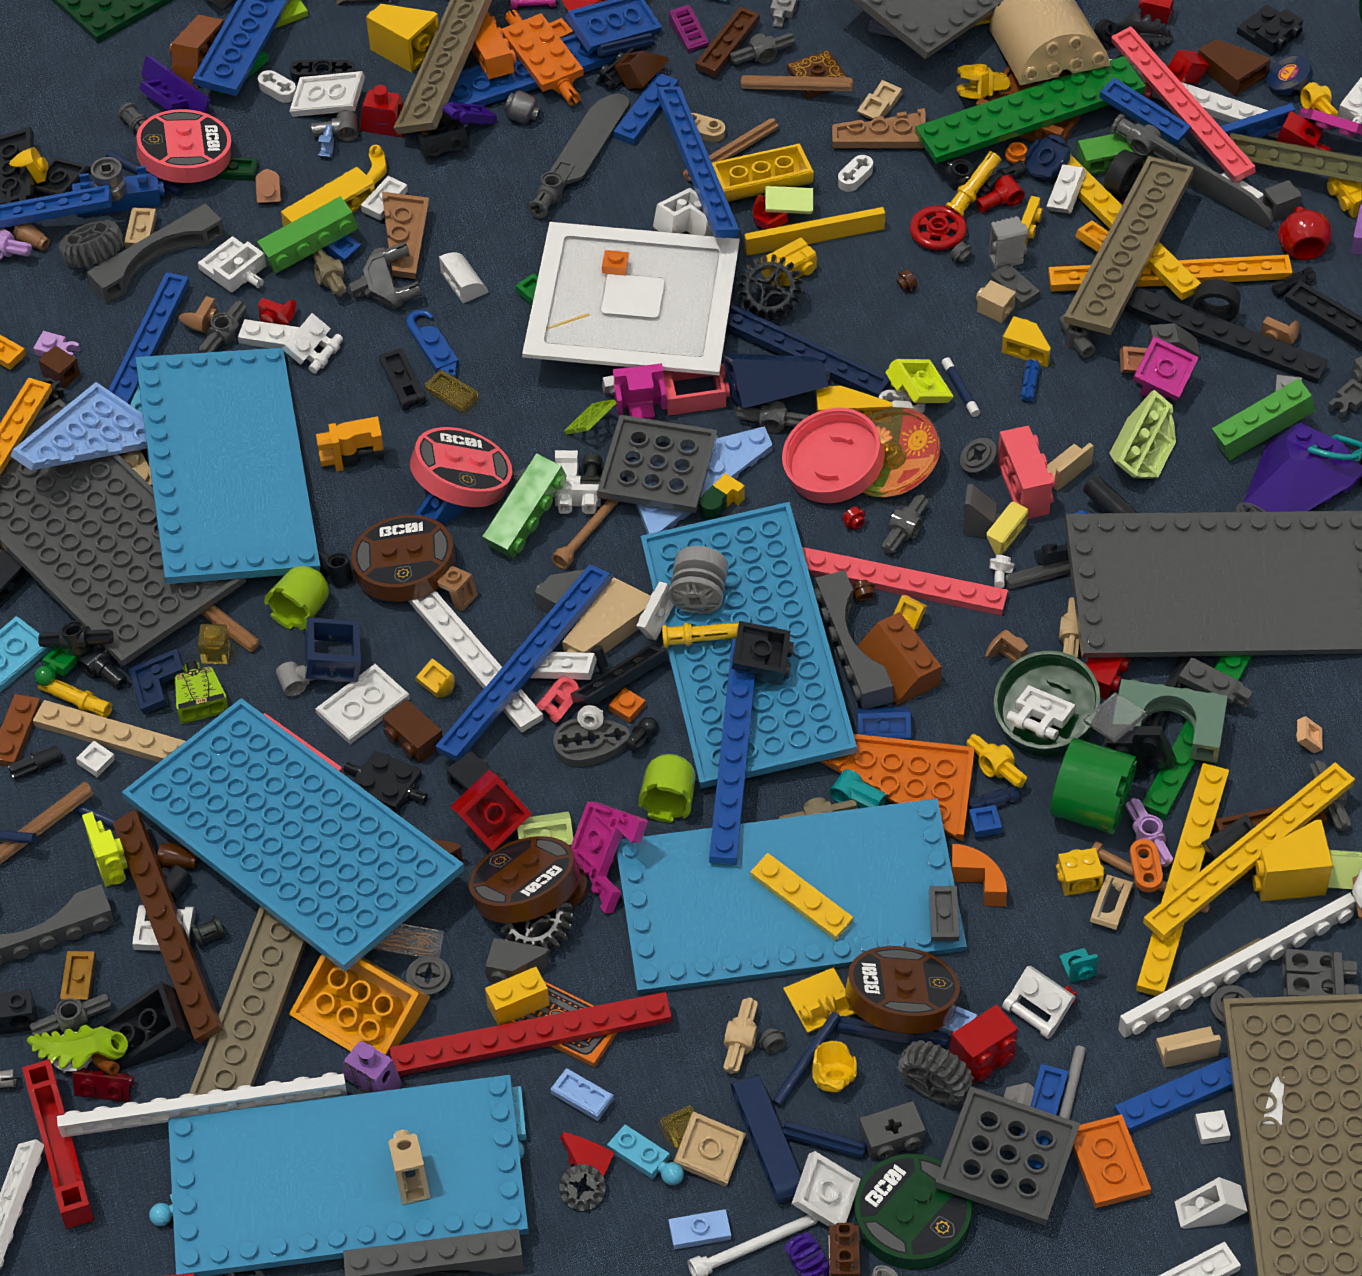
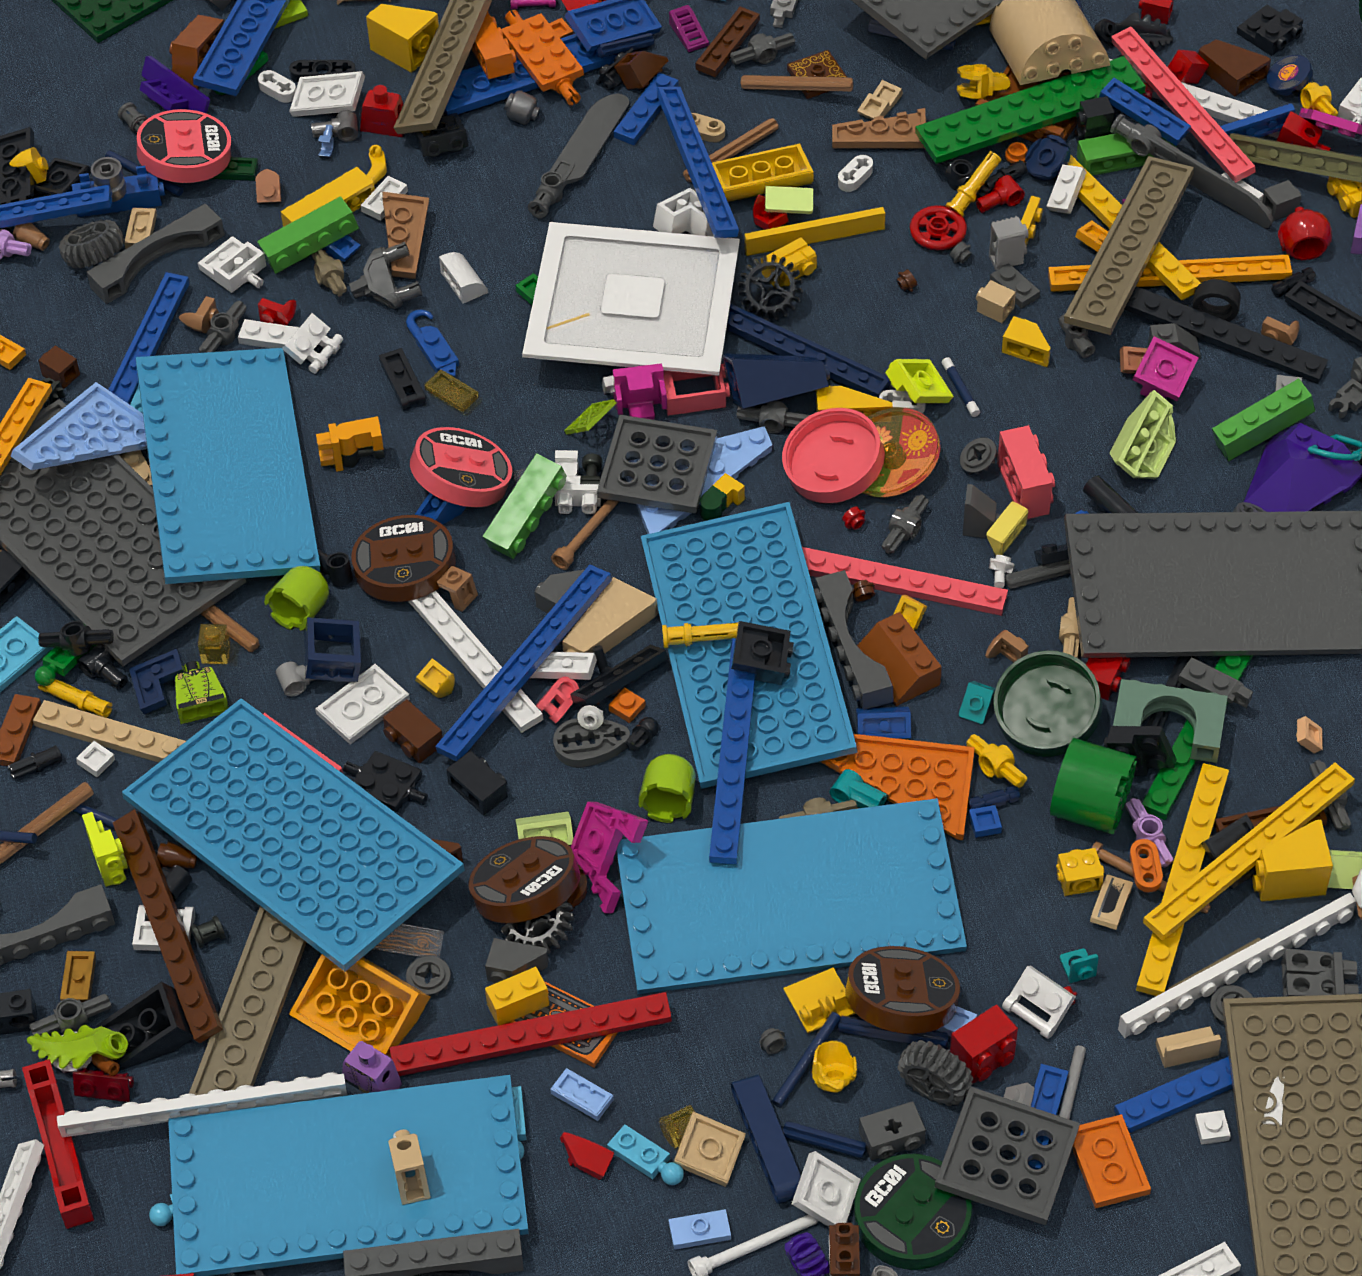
lavender plate [33,331,80,357] -> none
dark purple hinge [443,102,498,126] -> none
red brick [450,770,532,851] -> none
dark grey gear [559,1164,606,1211] -> none
orange plate [602,250,629,276] -> none
white plate [636,582,674,640] -> none
light grey wheel [669,546,728,614] -> none
tan axle [723,997,758,1074] -> none
yellow plate [750,853,853,941] -> none
dark grey plate [929,886,960,942] -> none
orange brick [951,844,1007,907] -> none
white plate [1006,685,1075,740] -> none
blue axle [1020,359,1040,402] -> none
tan panel [1047,443,1094,491] -> none
clear piece [1083,692,1147,742] -> none
black tyre [1104,150,1143,197] -> none
white slope [1175,1177,1247,1229] -> none
none -> teal bracket [959,681,996,724]
none -> black brick [1074,96,1114,142]

